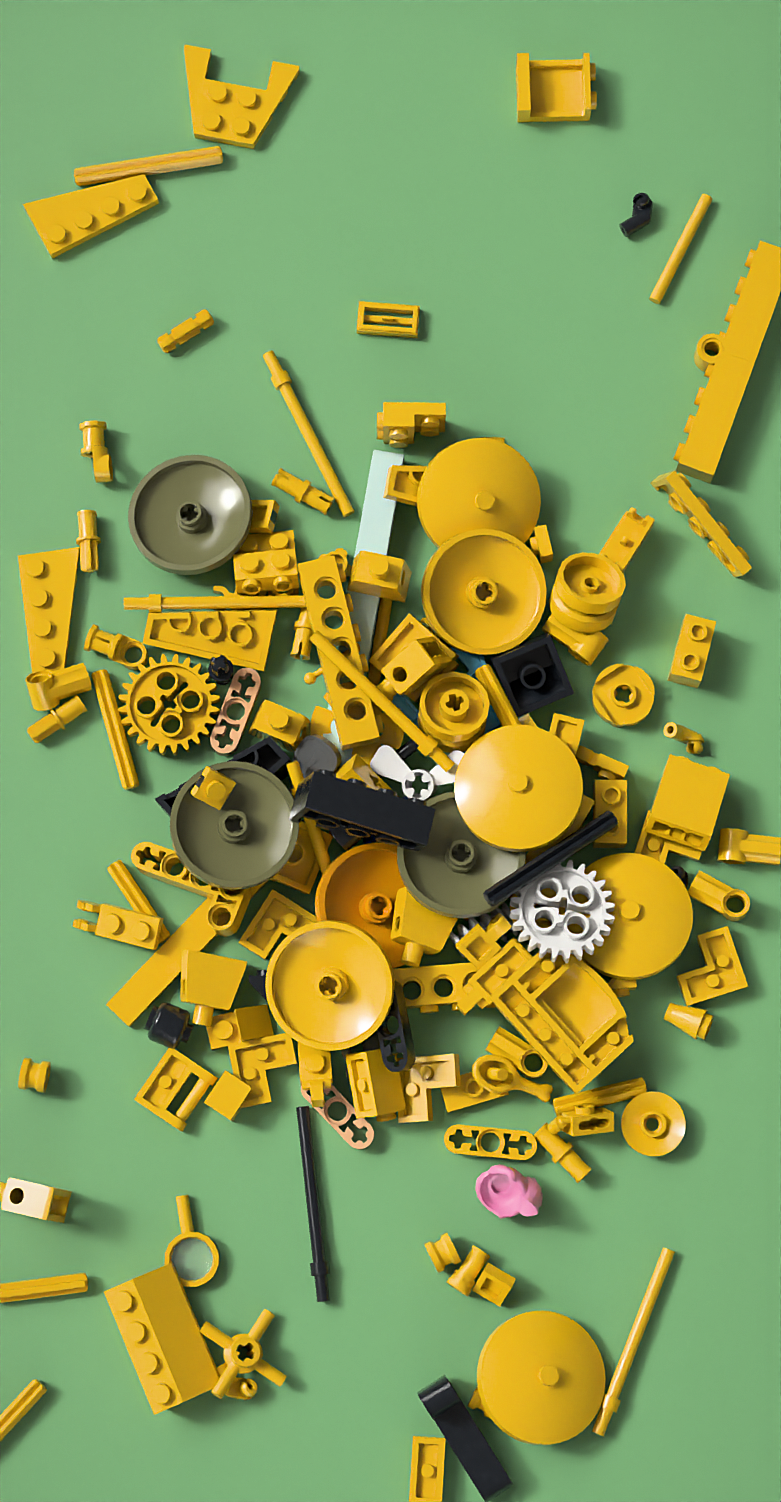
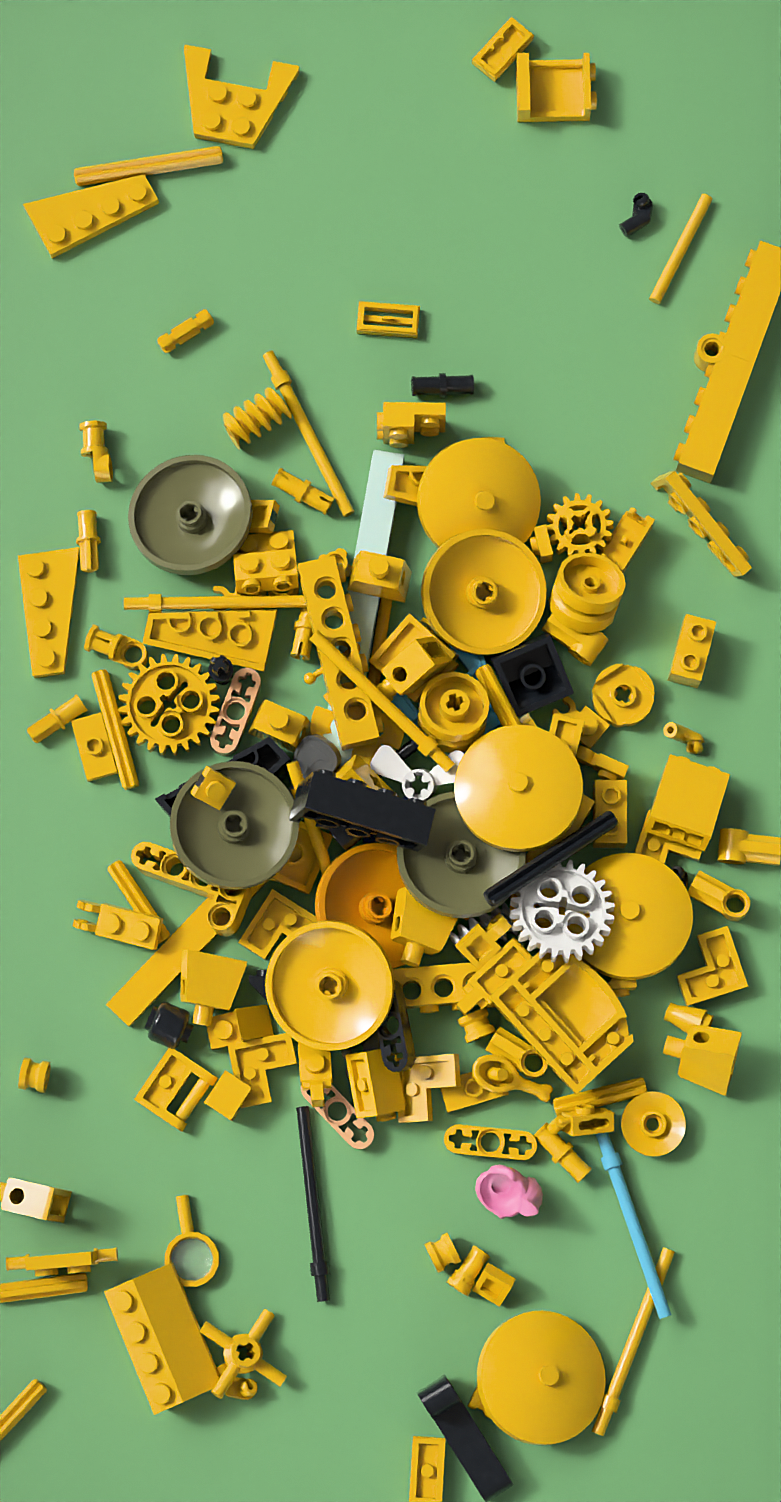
yellow piece [25,663,92,711] -> none
none -> yellow plate [6,1247,118,1277]
none -> yellow plate [71,712,118,782]
none -> yellow piece [223,387,292,450]
none -> black pin [411,373,474,398]
none -> yellow wheel [457,1008,496,1043]
none -> yellow plate [472,17,534,82]
none -> yellow gear [547,493,613,557]
none -> yellow plate [552,697,610,750]
none -> medium azure bar [595,1132,672,1319]
none -> yellow torso [663,1024,742,1096]

